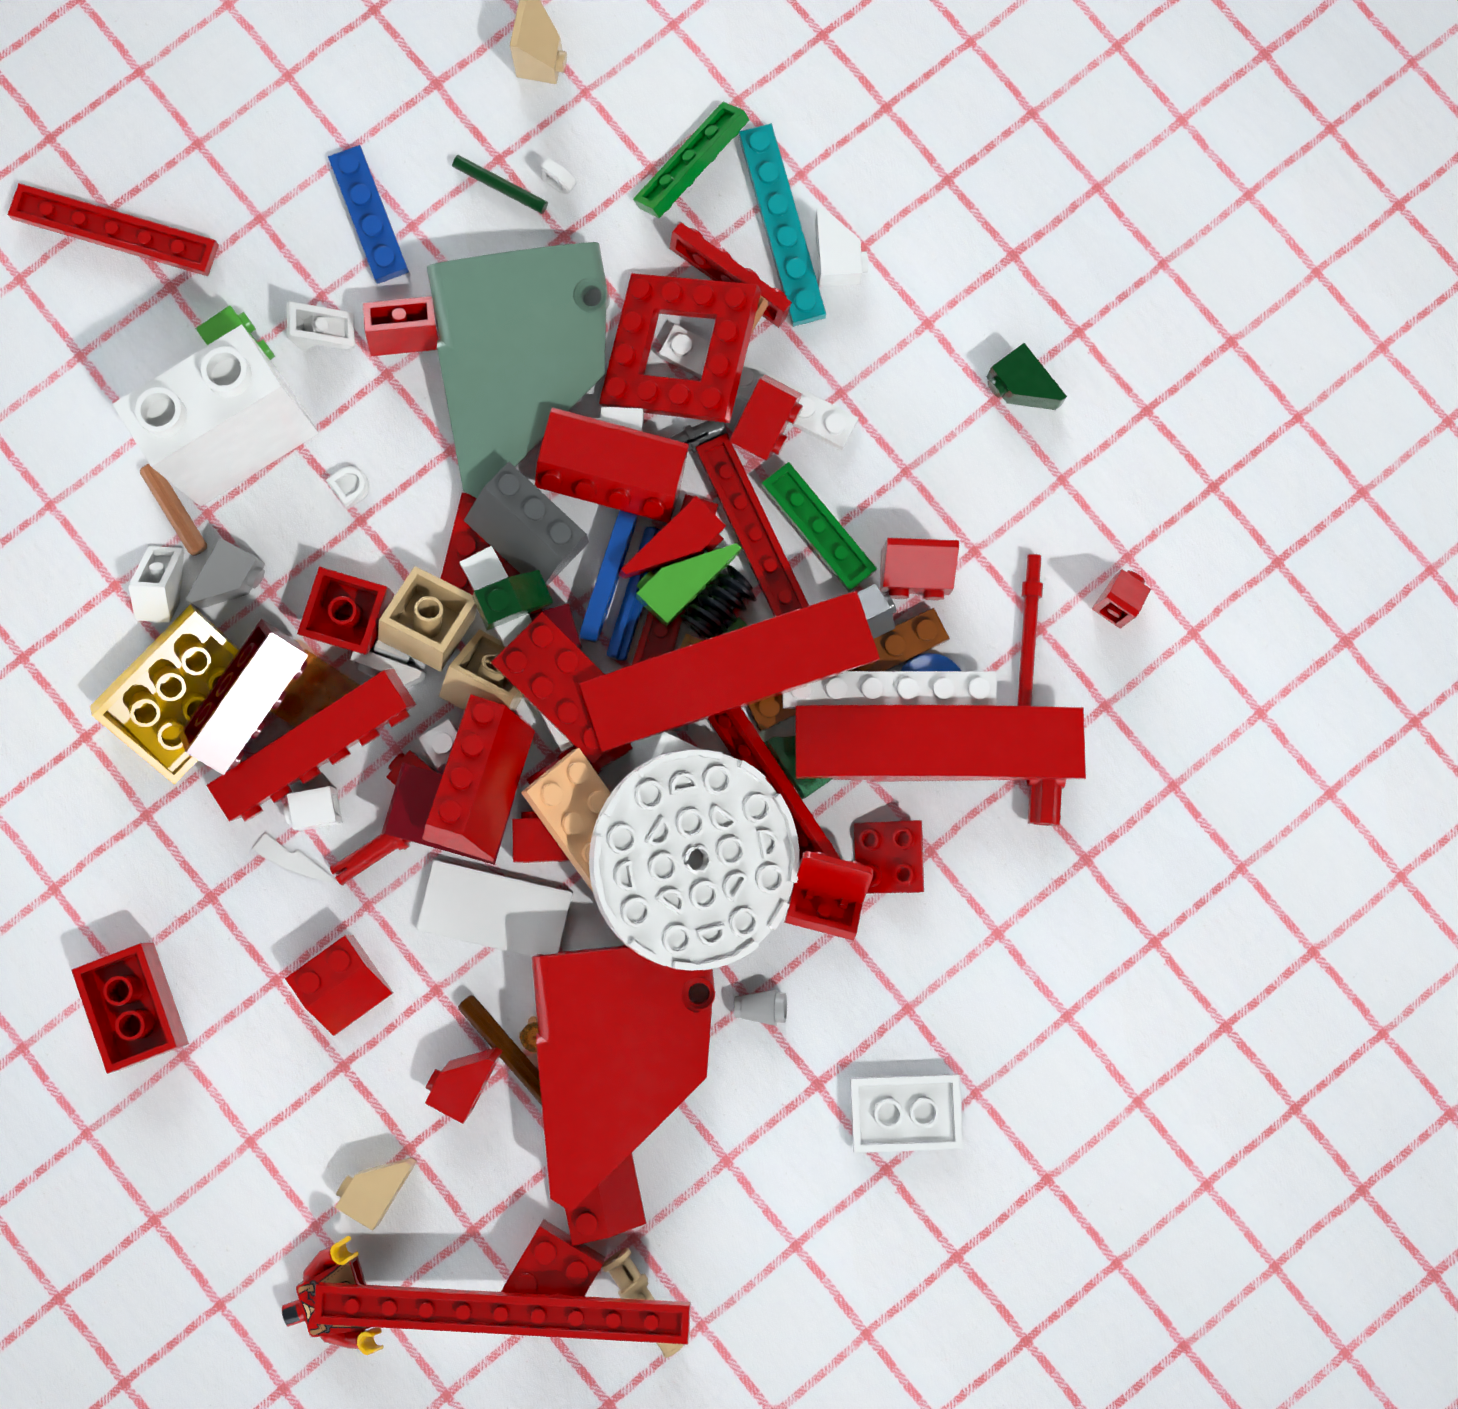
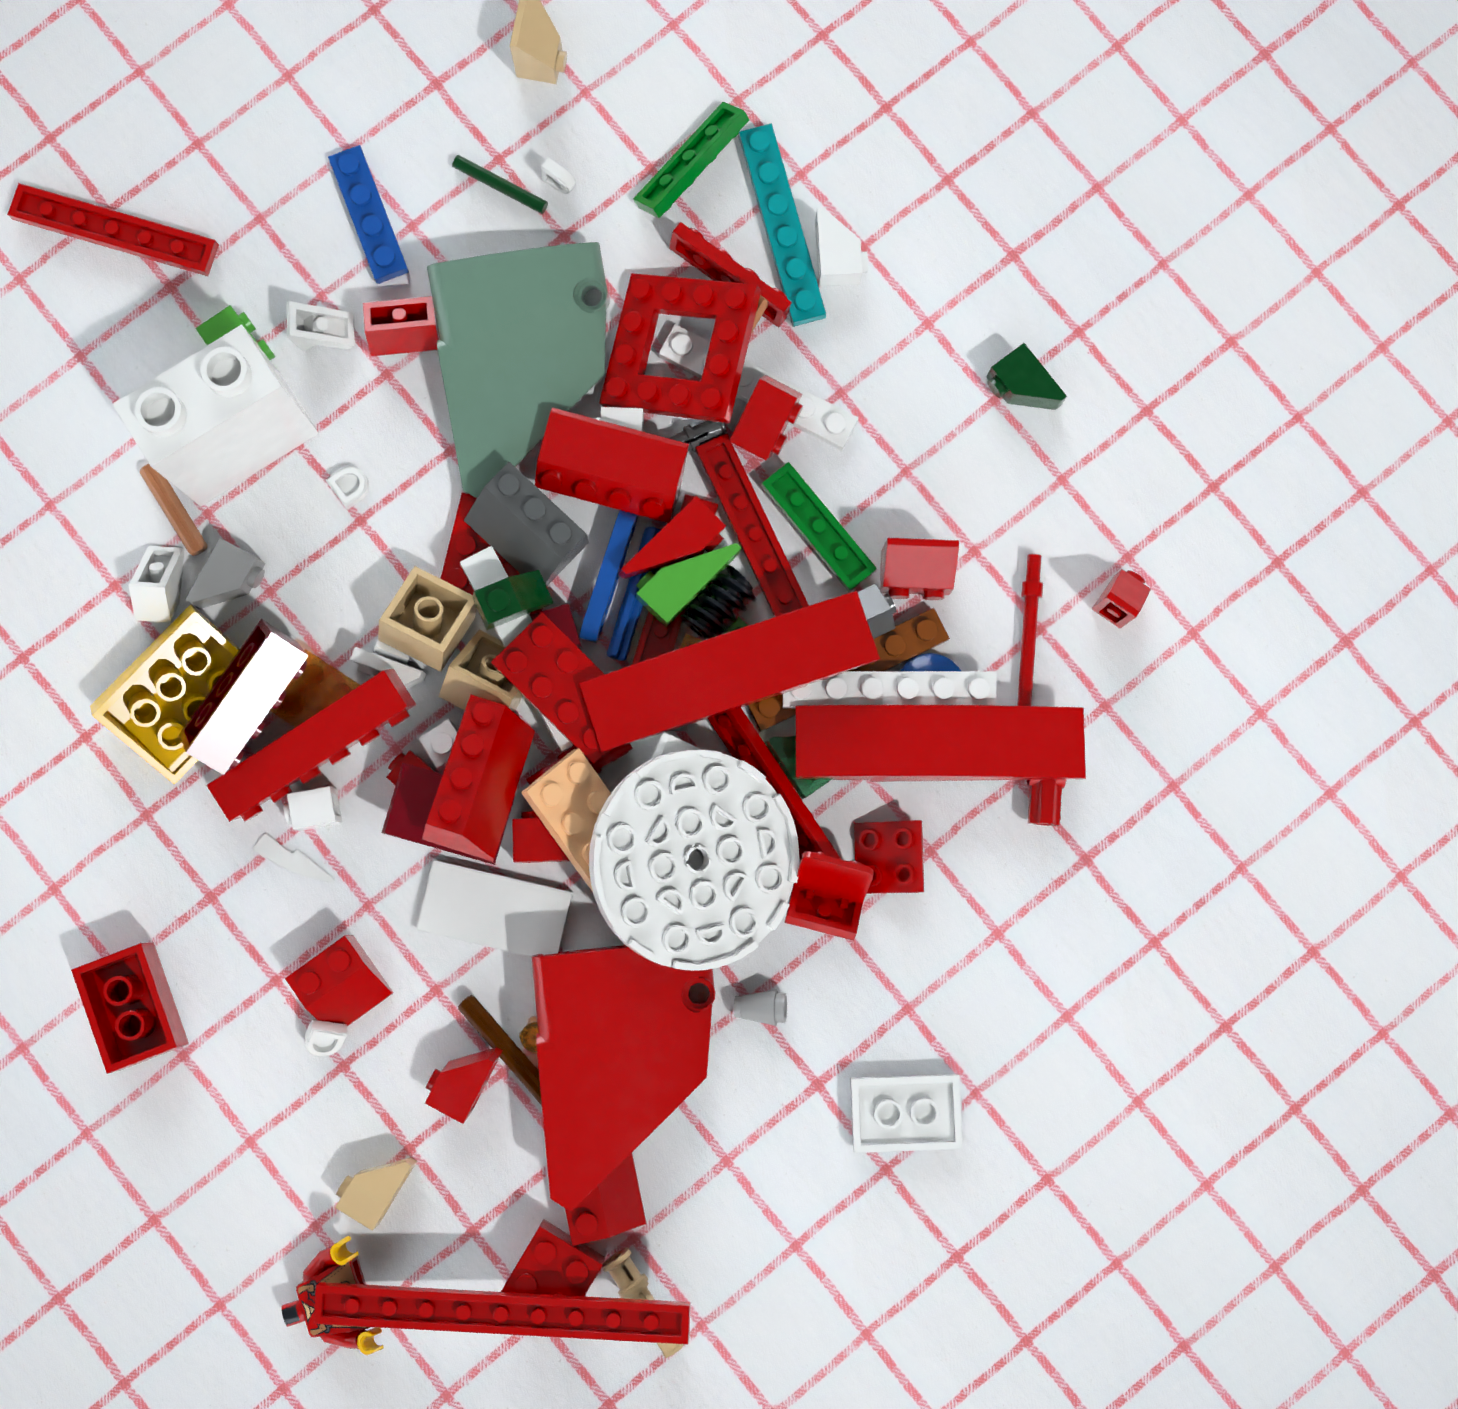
red slope [297,566,394,655] -> none
red pin [330,833,411,886] -> none
none -> white tile [305,1020,348,1056]

